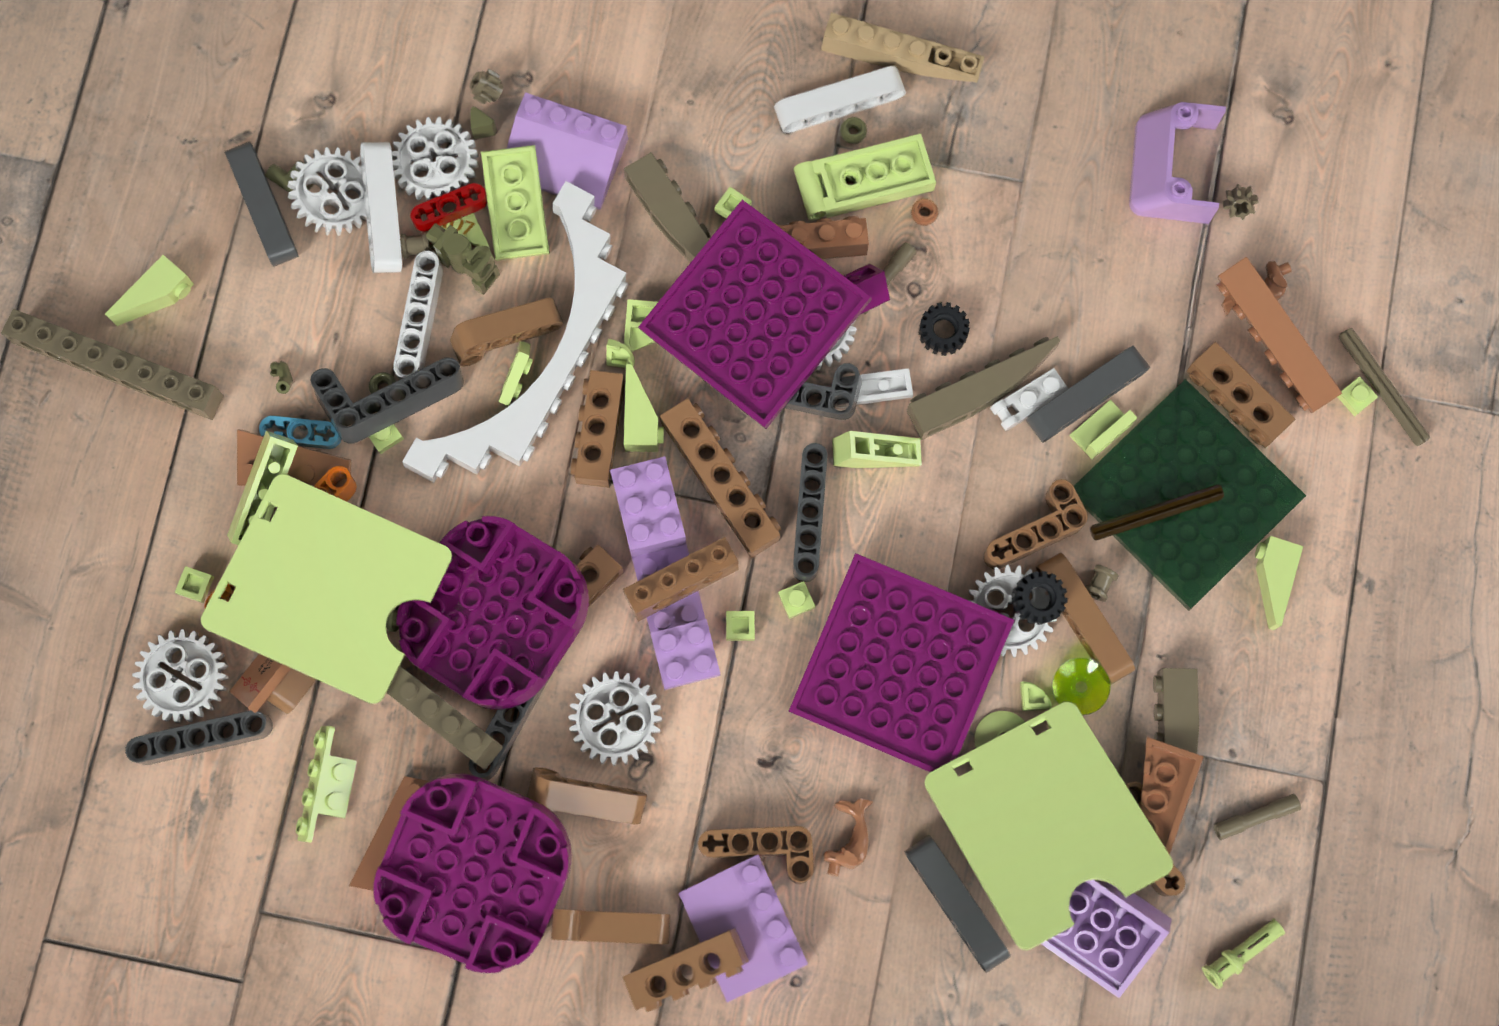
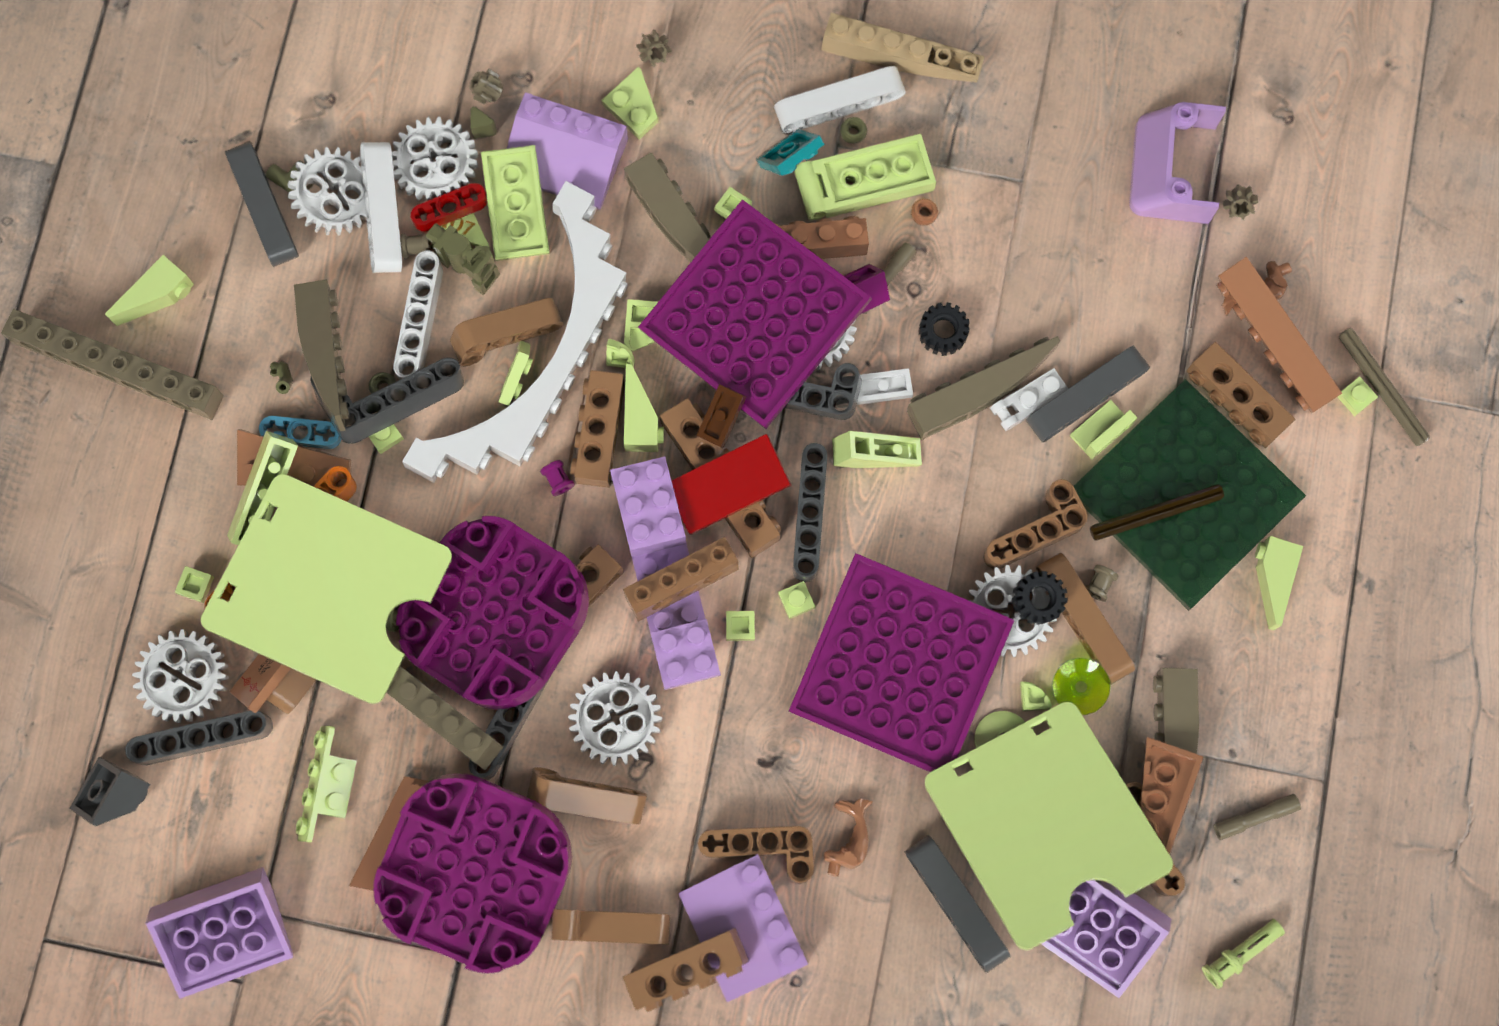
none -> dark grey slope [69,757,150,826]
none -> lavender slope [146,867,293,999]
none -> dark tan slope [294,279,349,431]
none -> magenta bush [540,460,575,496]
none -> yellowish green wing [602,67,658,140]
none -> dark tan gear [636,30,671,67]
none -> red tile [672,434,792,535]
none -> reddish brown plate [696,384,747,448]
none -> teal plate [756,129,825,176]

